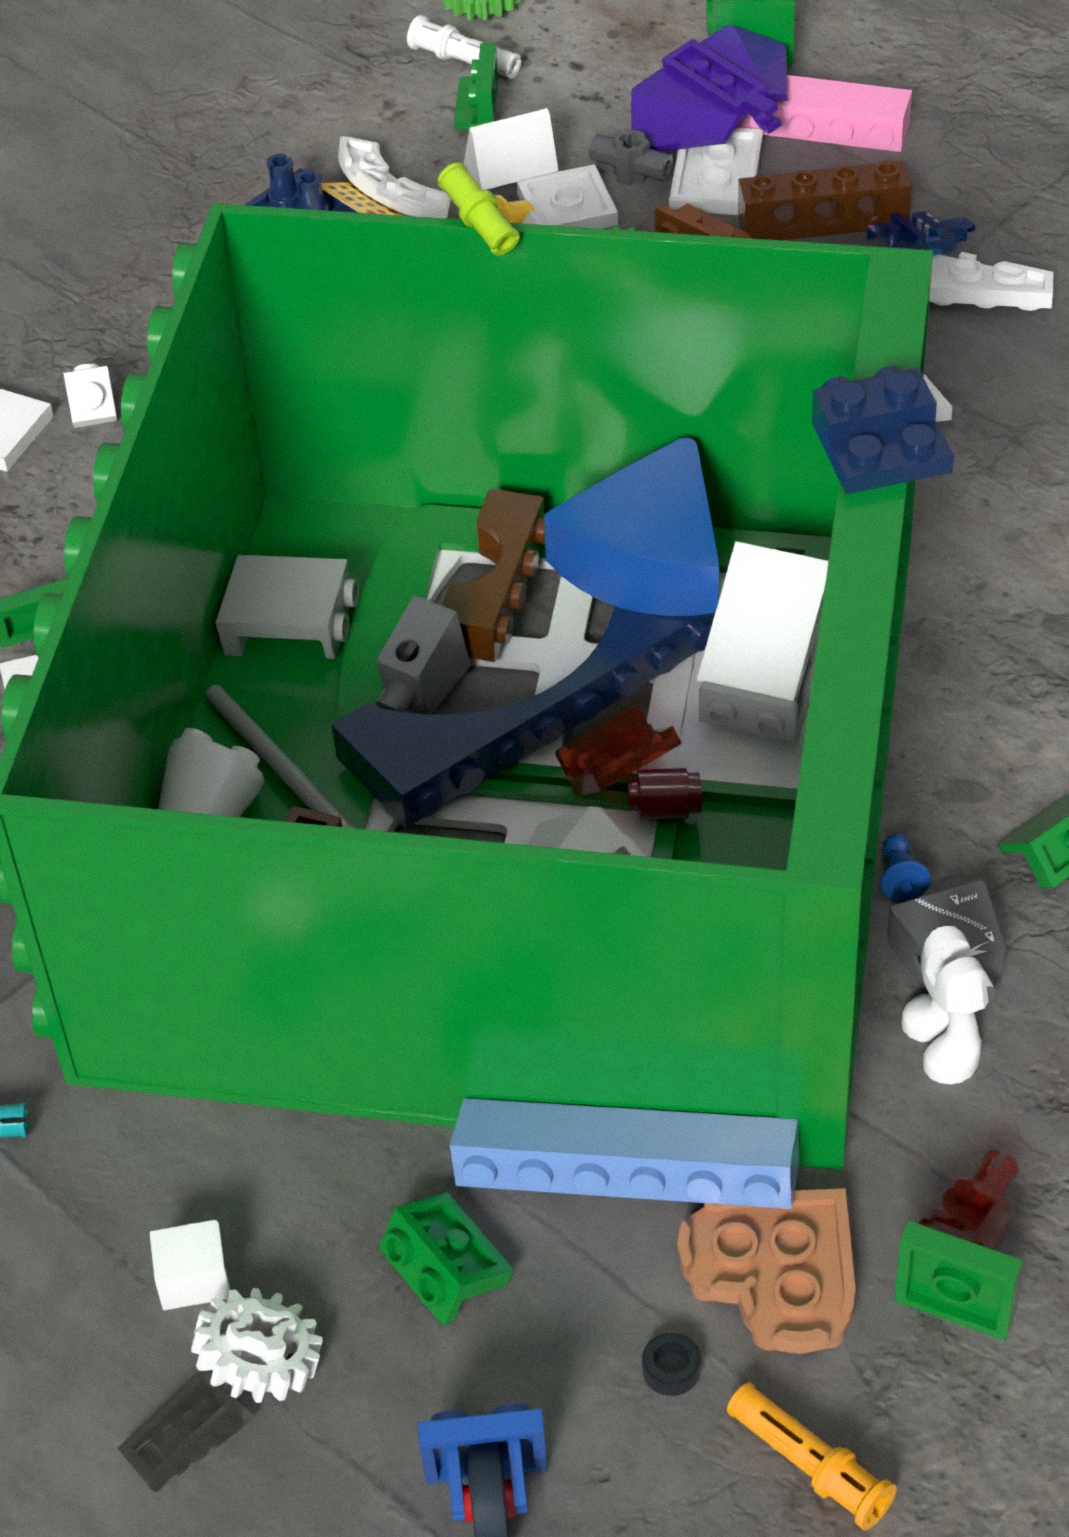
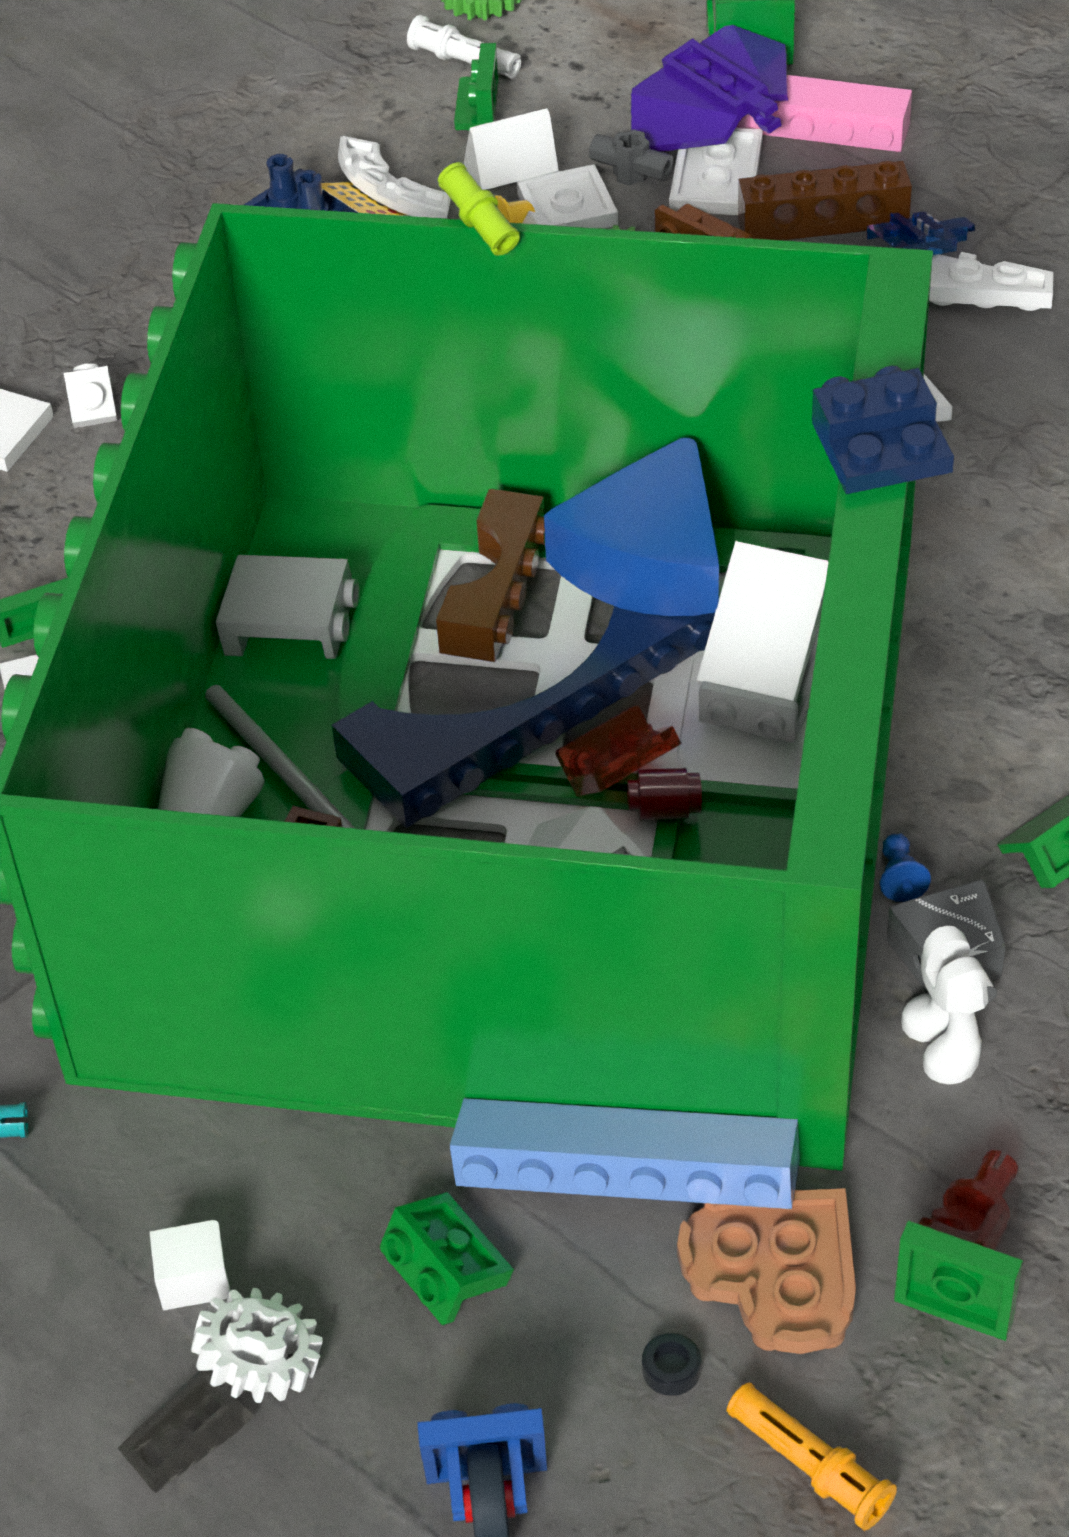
dark grey torso [375,595,471,715] -> none

